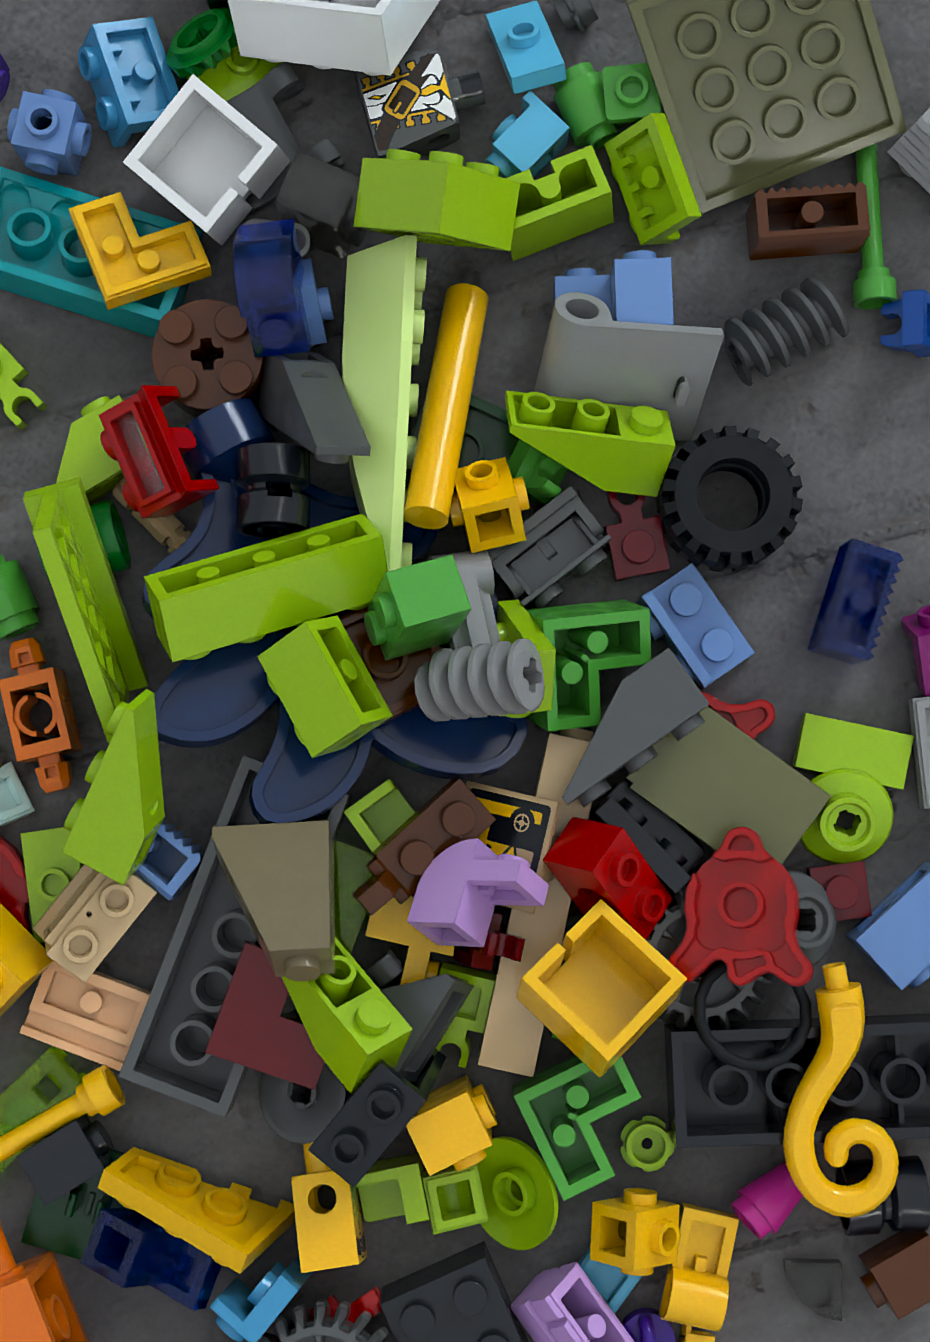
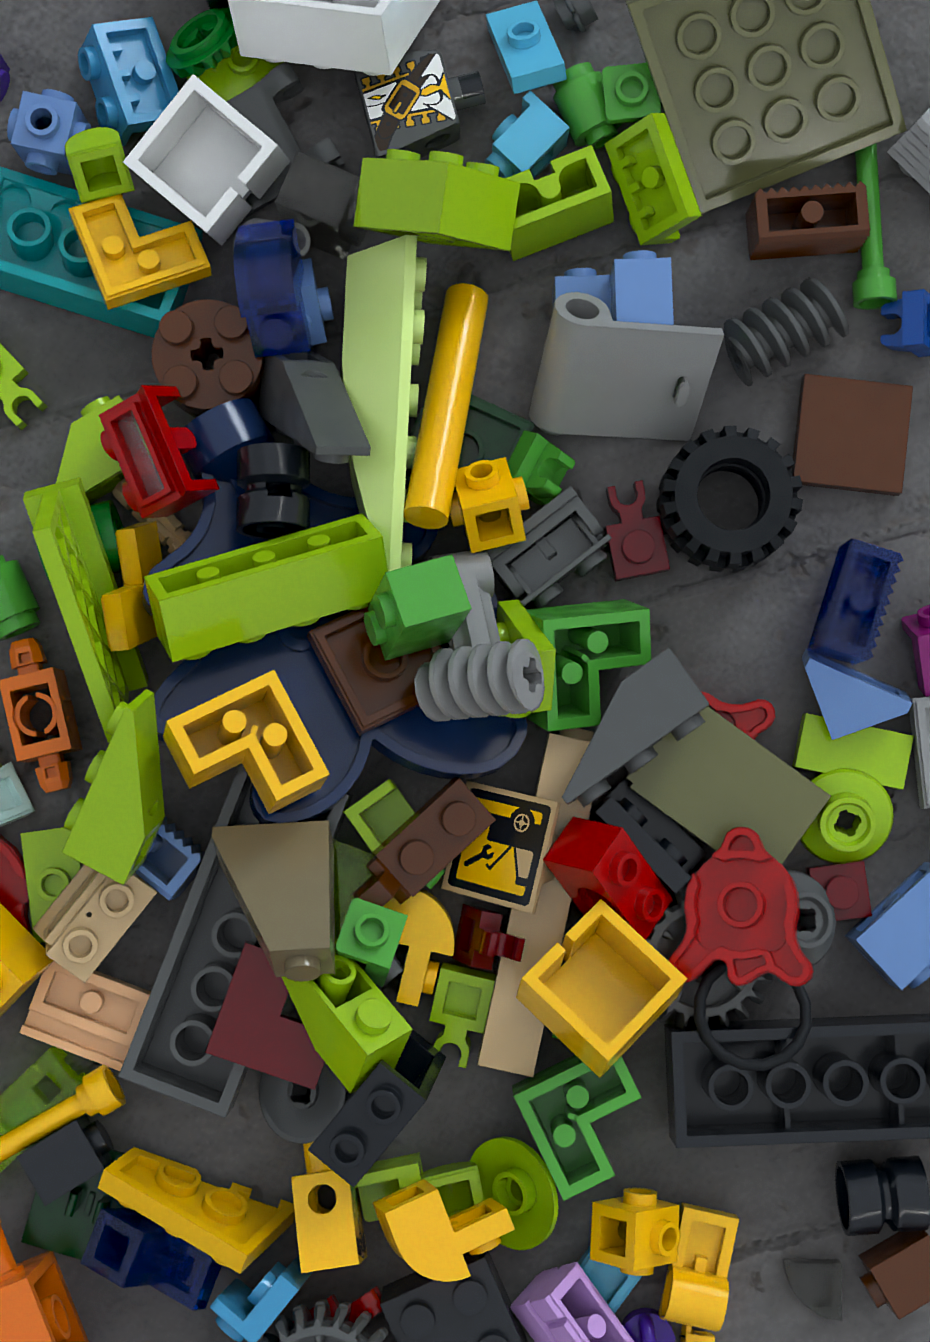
lime brick [257,615,393,758] -> none
dark grey slope [380,974,474,1082] -> none
yellow brick [406,1074,498,1176] -> none
lavender brick [407,838,549,947] -> none
lime slope [505,390,676,497] -> none
lime plate [620,1115,675,1172] -> none
medium blue bracket [637,563,755,690] -> none
dark pink cone [730,1161,803,1240] -> none
yellow plant [783,962,899,1218] -> none
none -> lime brick [65,127,135,204]
none -> yellow tile [101,521,163,652]
none -> yellow brick [163,670,330,814]
none -> bright green bracket [335,898,408,987]
none -> yellow brick [372,1179,515,1282]
none -> reddish brown tile [792,374,913,496]
none -> medium blue slope [802,648,913,740]

